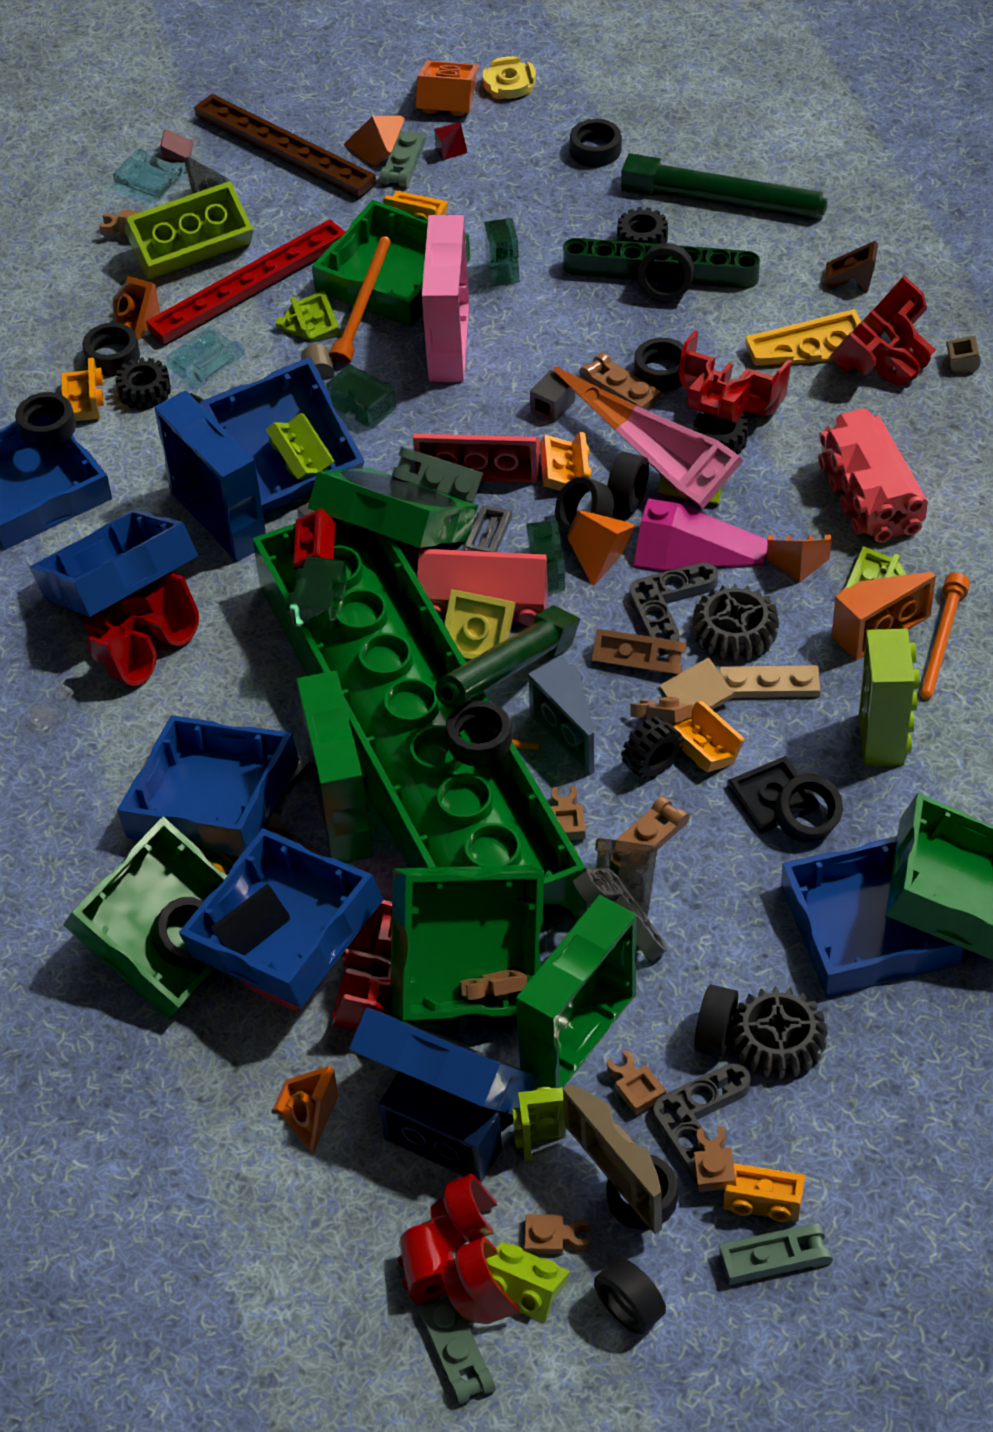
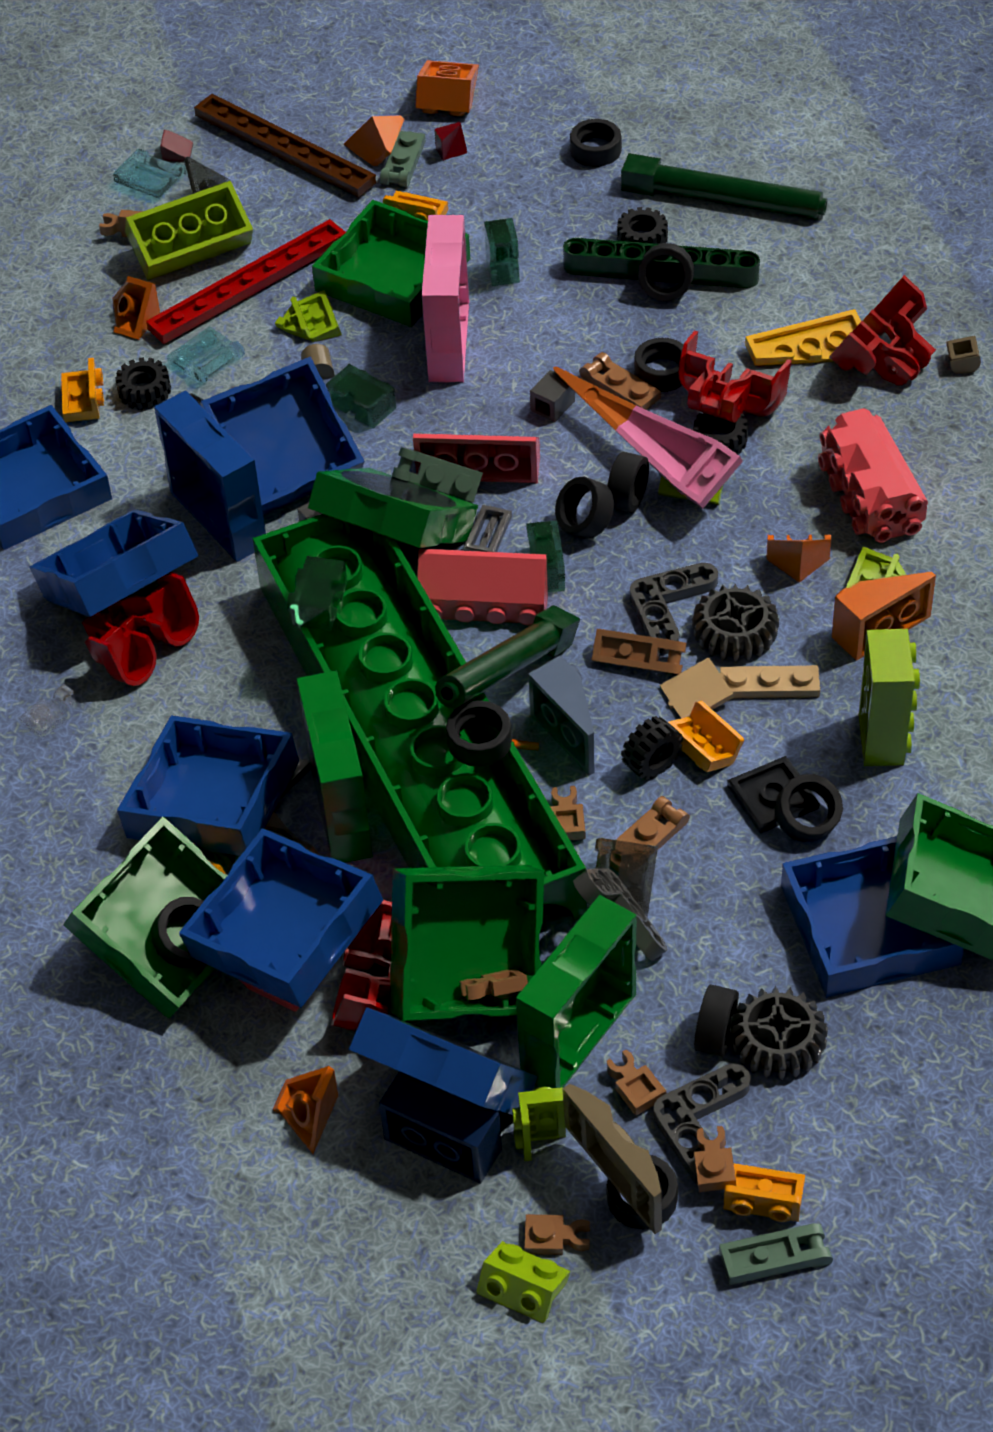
black tyre [15,392,76,448] -> none
black tyre [82,322,140,376] -> none
black slope [211,884,291,956] -> none
lime bracket [265,413,335,480] -> none
red slope [293,508,335,570] -> none
orange piece [329,236,391,364] -> none
red piece [397,1174,519,1325] -> none
sand green plate [419,1298,496,1405] -> none
light yellow plate [445,589,516,659] -> none
light yellow plate [483,56,536,100] -> none
light orange bracket [540,431,591,491] -> none
orange slope [567,510,635,586] -> none
black tyre [594,1257,666,1335] -> none
medium nougat plate [630,697,692,723] -> none
dark pink wedge [634,499,767,572] -> none
reddish brown slope [824,241,878,292] -> none
orange piece [920,573,970,700] -> none

